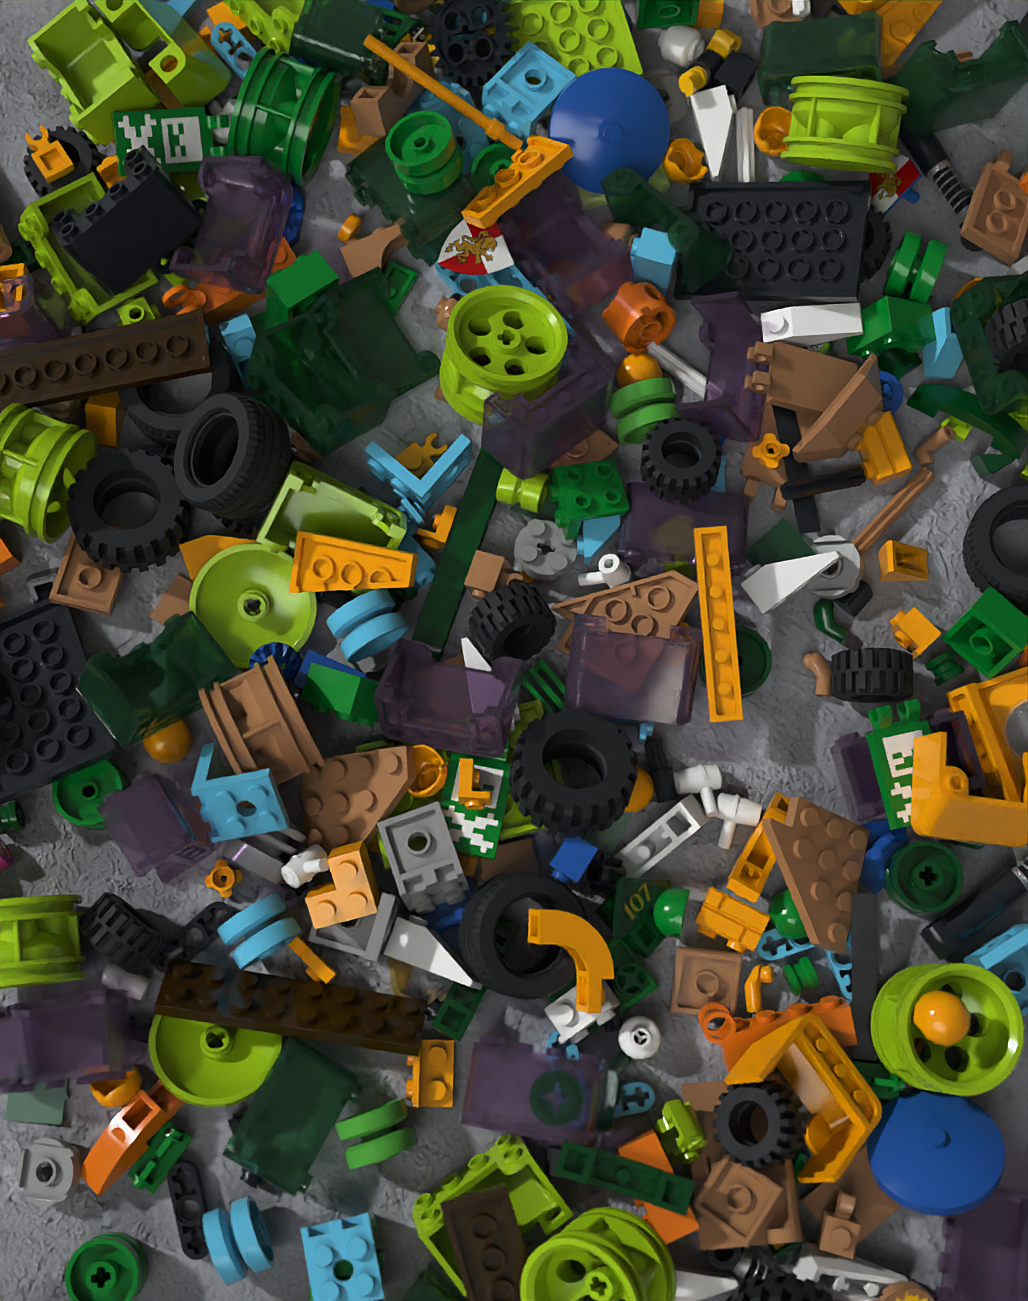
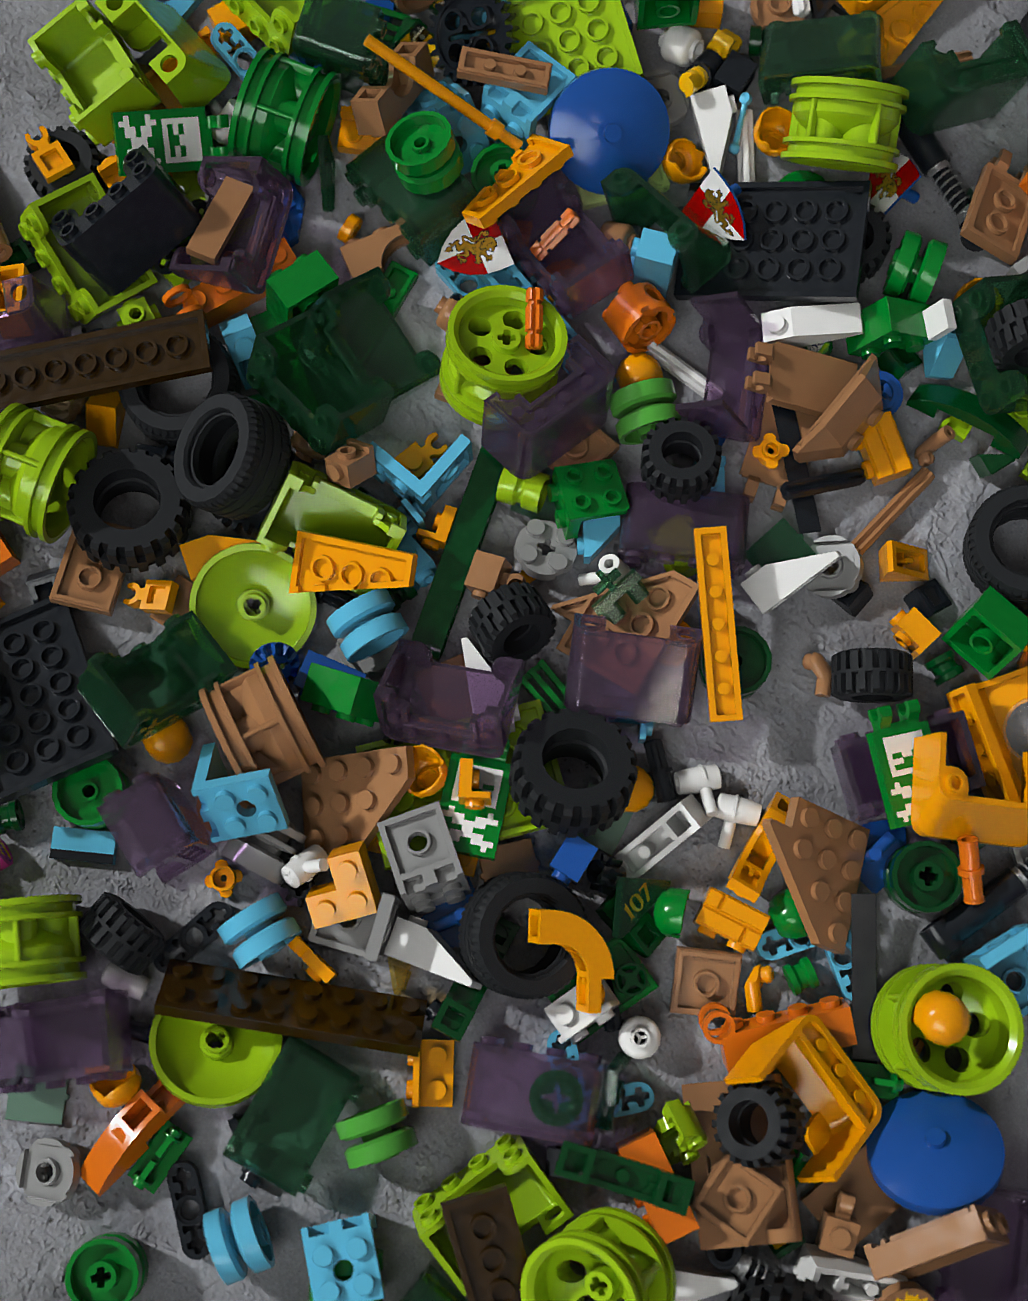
dark green arm [813,598,848,643] -> none
none -> medium azure tile [49,826,119,865]
none -> light orange plate [123,579,179,614]
none -> medium nougat tile [186,176,255,265]
none -> clear green tile [317,135,336,212]
none -> medium nougat brick [325,438,377,489]
none -> medium nougat tile [456,46,553,96]
none -> orange axle [525,287,544,350]
none -> orange axle [529,208,581,261]
none -> clear green hips [591,567,649,625]
none -> shield [686,167,746,241]
none -> medium azure hinge [728,92,753,155]
none -> dark green tile [748,25,763,57]
none -> medium nougat door [863,1204,1010,1281]
none -> black slope [903,578,952,619]
none -> white tile [922,298,957,341]
none -> orange pin [957,835,985,905]

